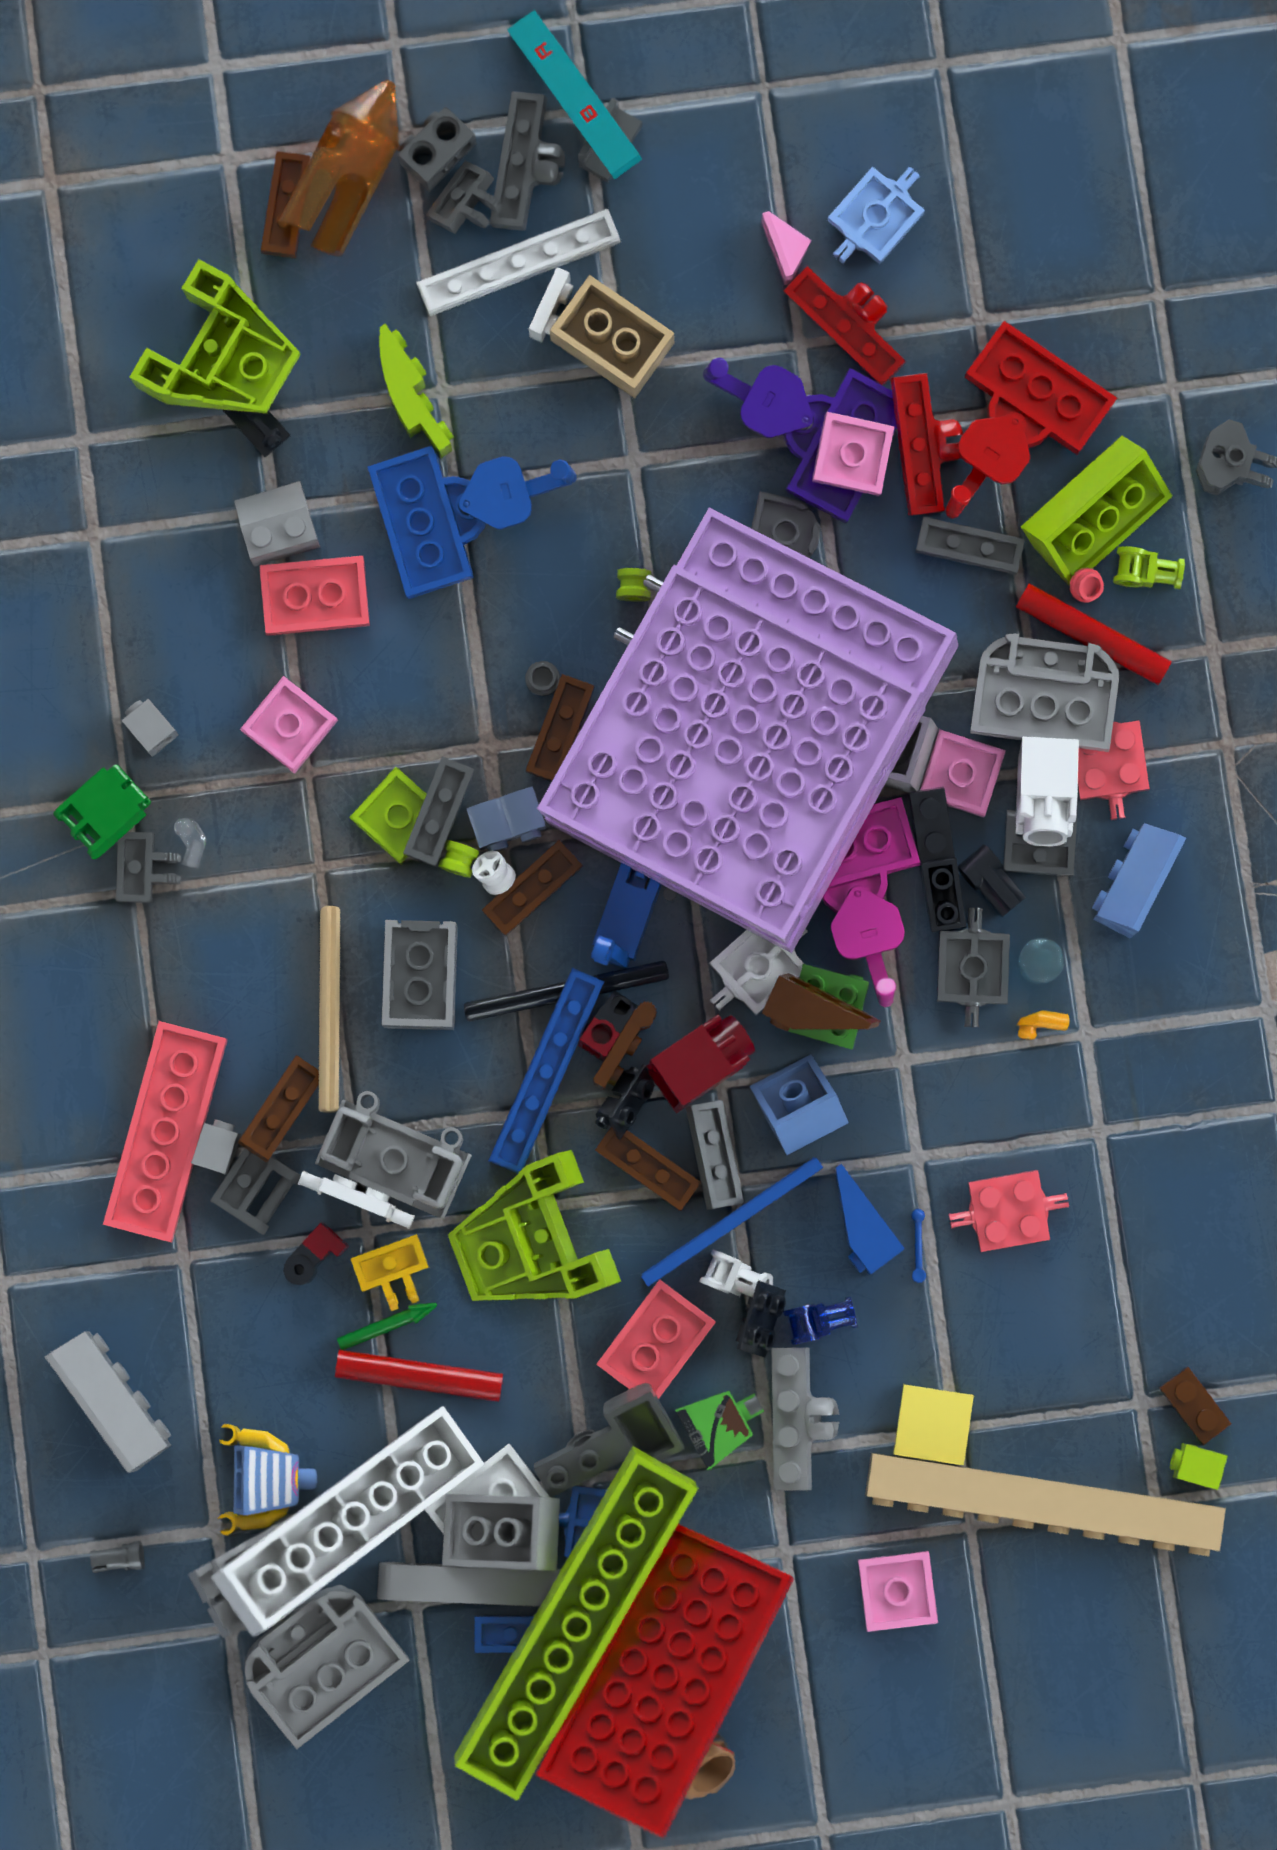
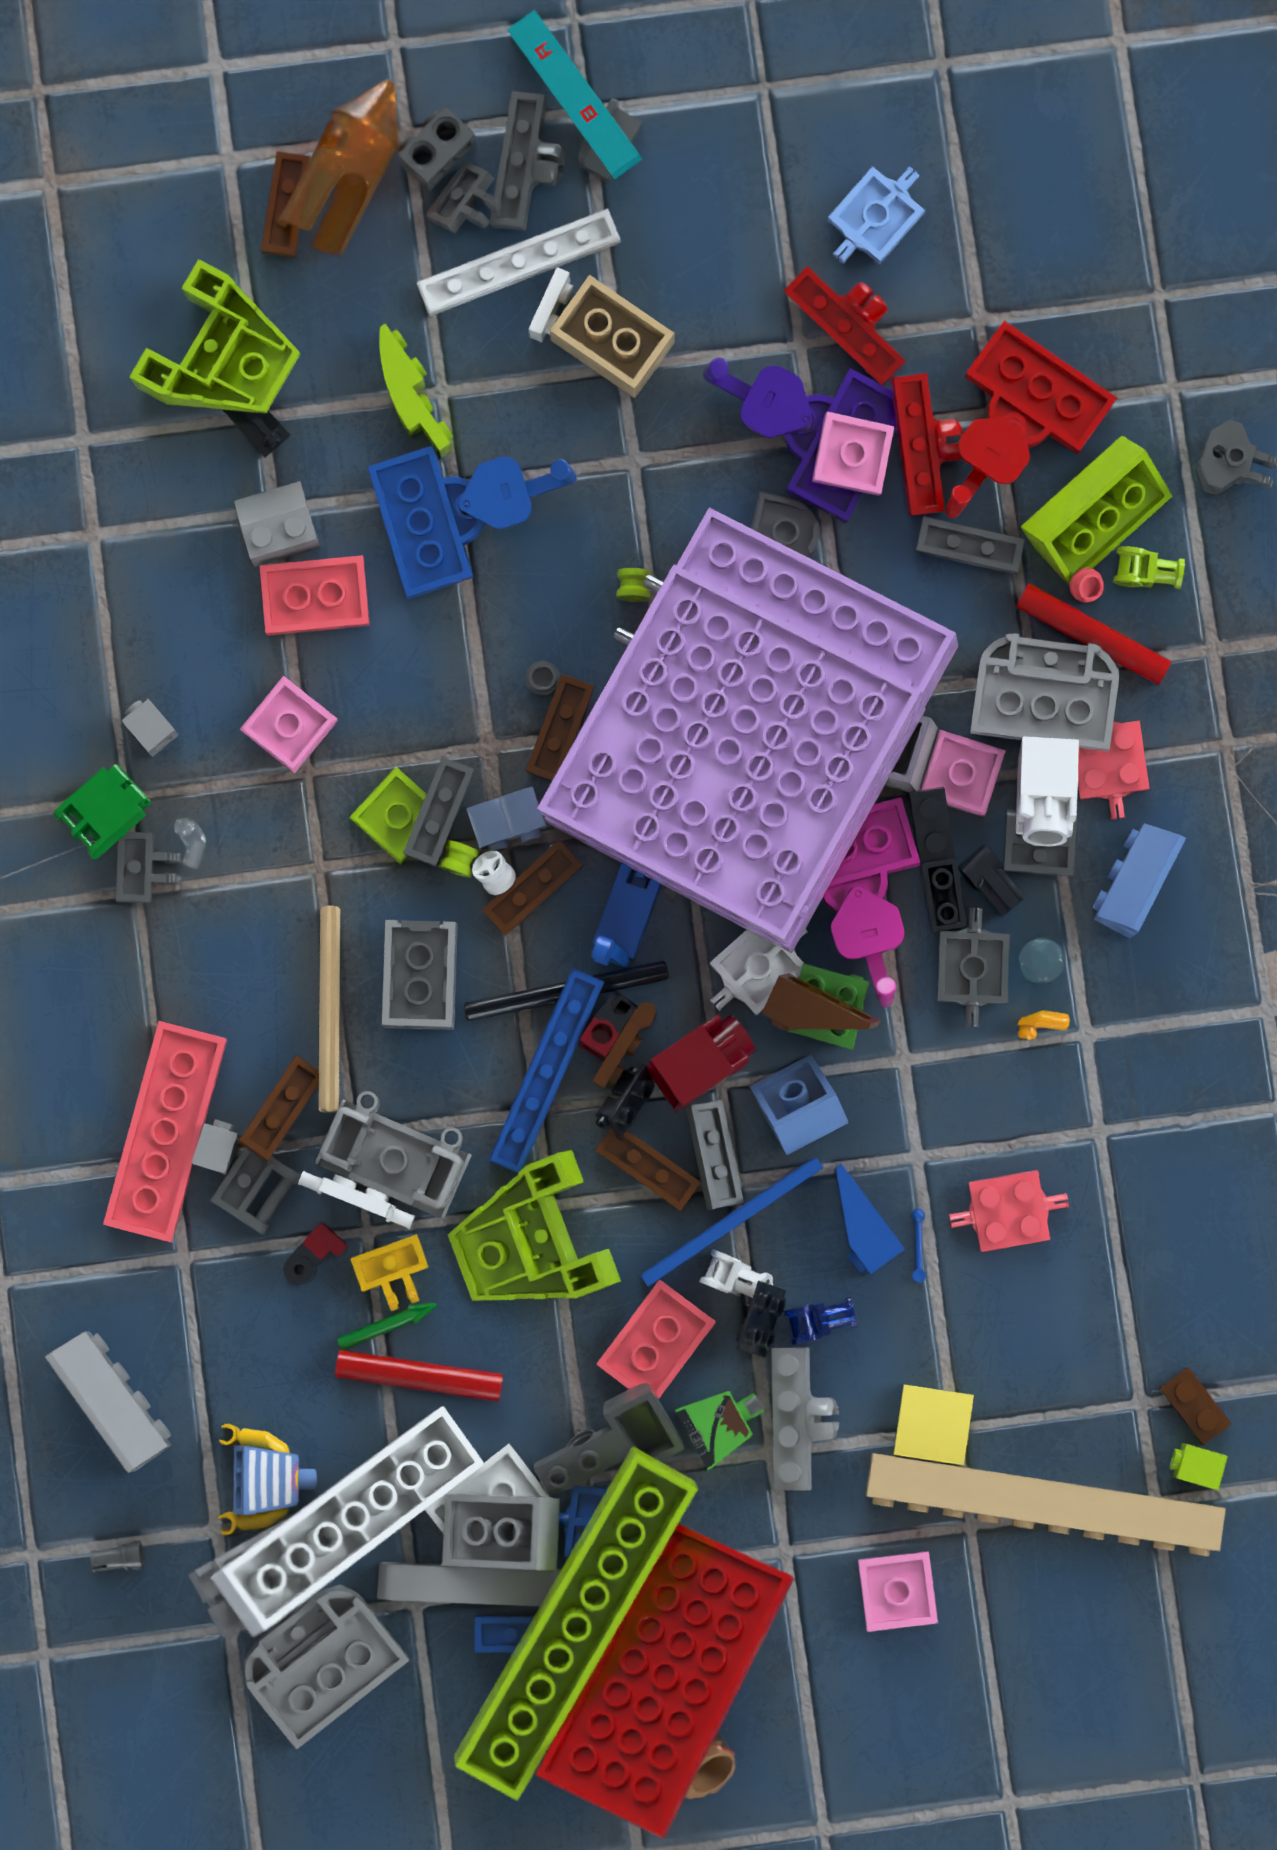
bright pink slope [761,211,811,285] -> none

